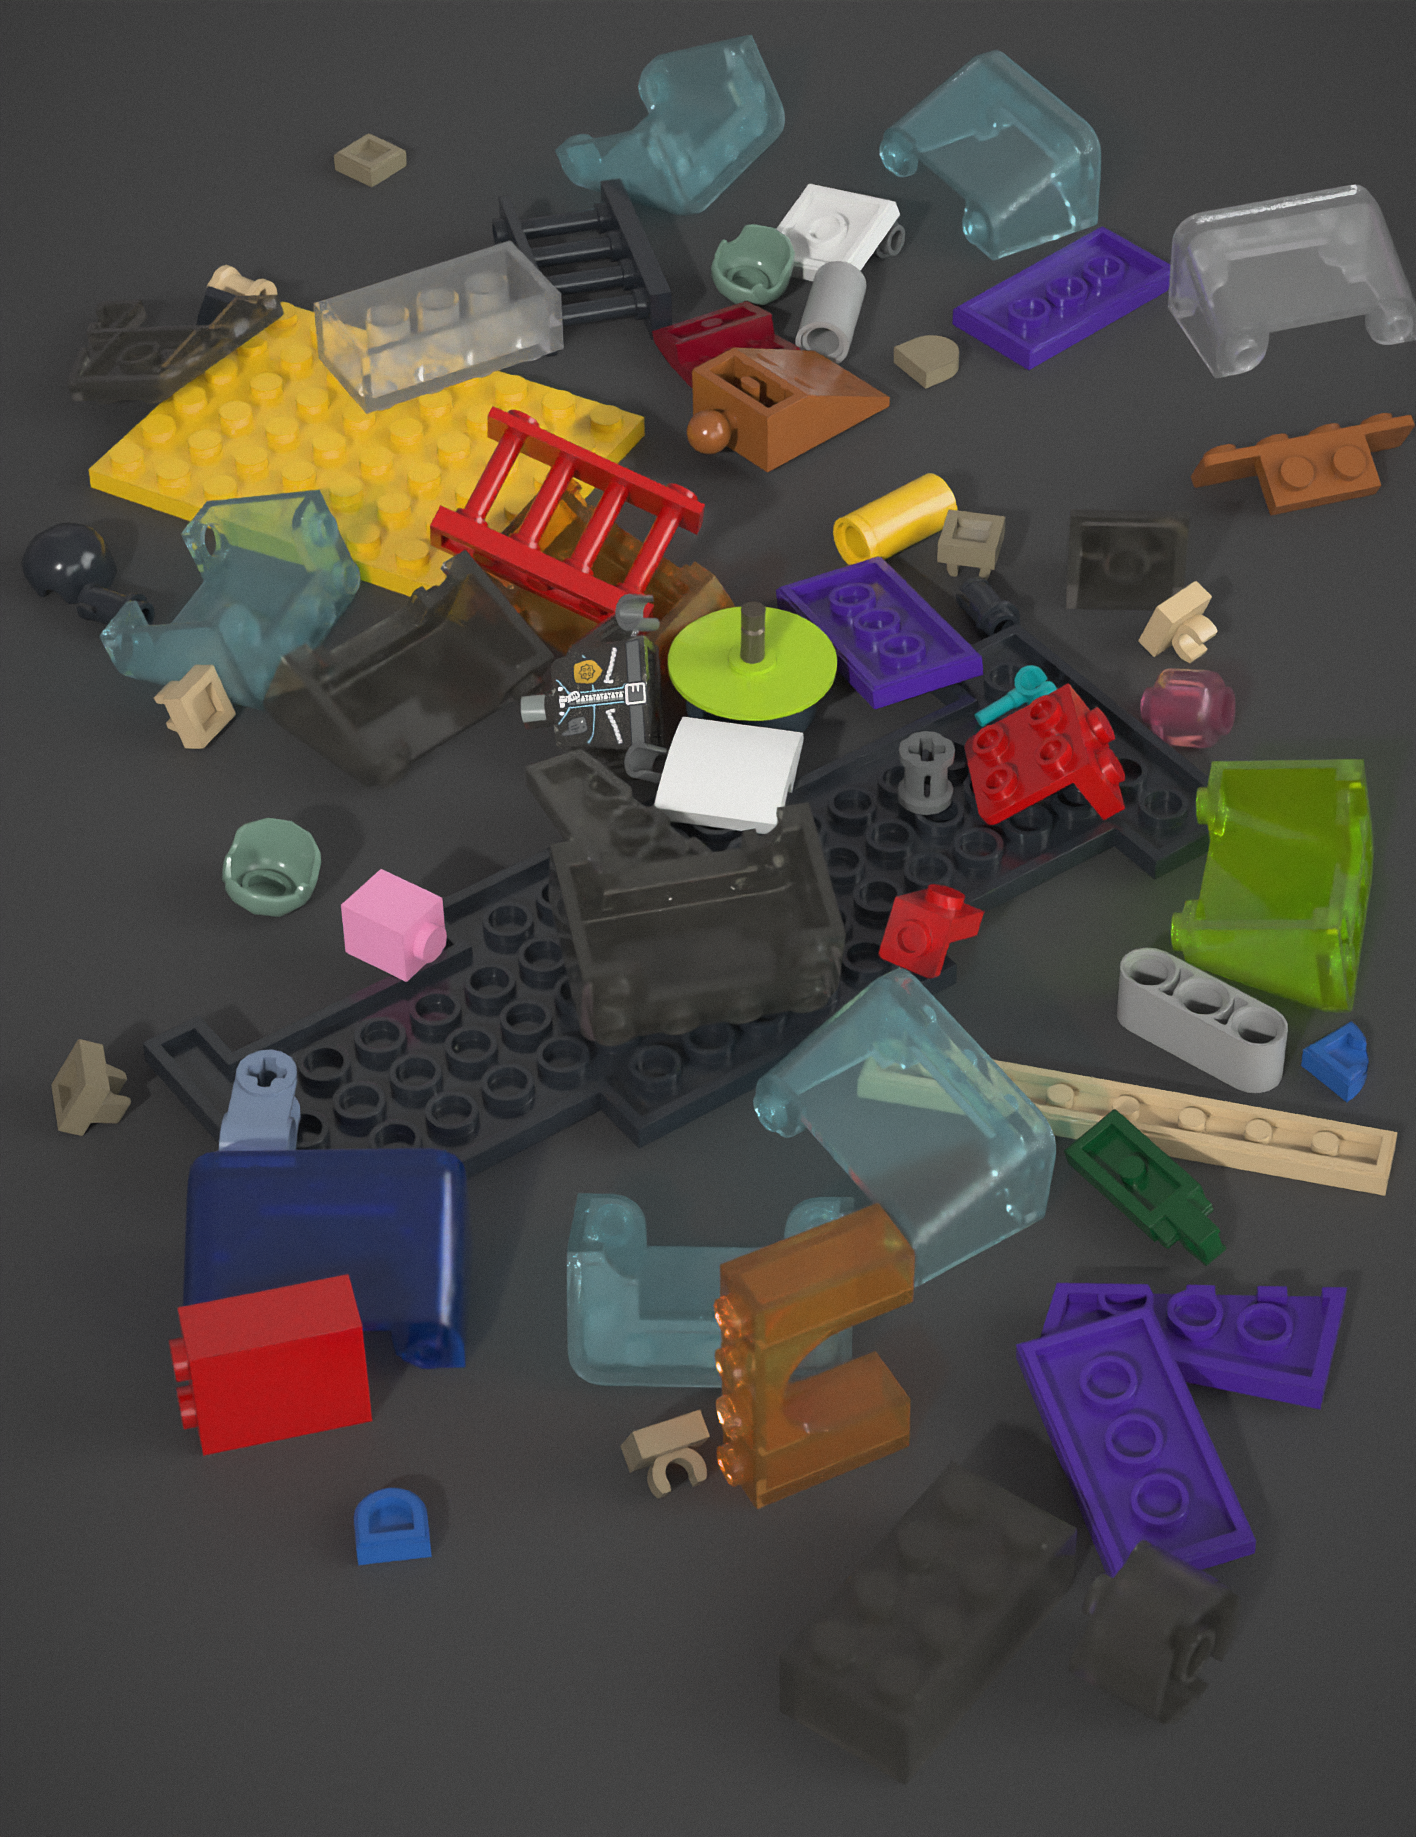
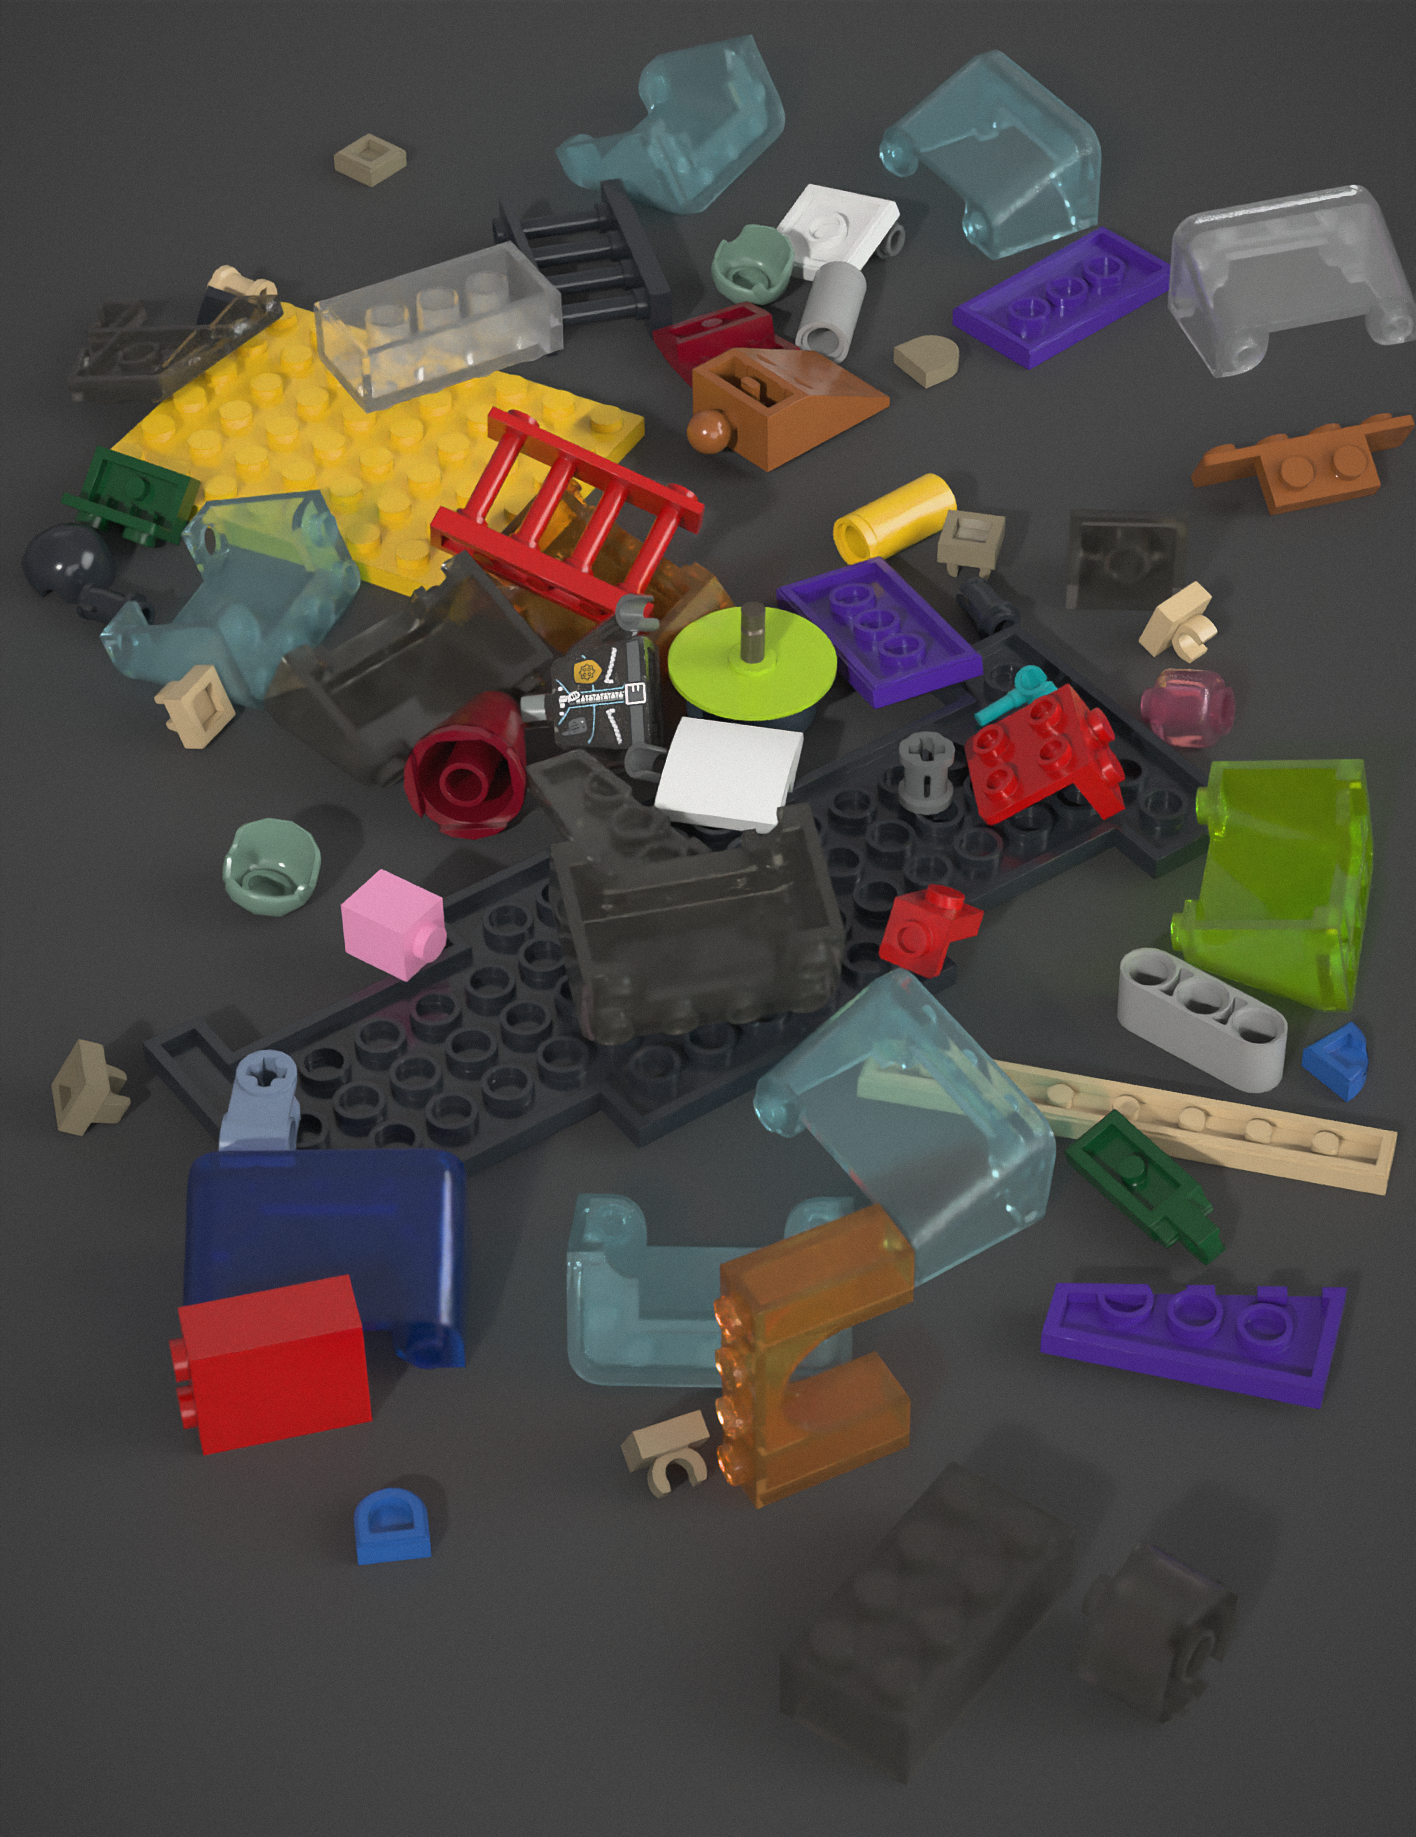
dark purple tile [1016,1304,1256,1596] -> none
none -> dark green bracket [60,445,201,549]
none -> dark red cone [404,691,527,840]

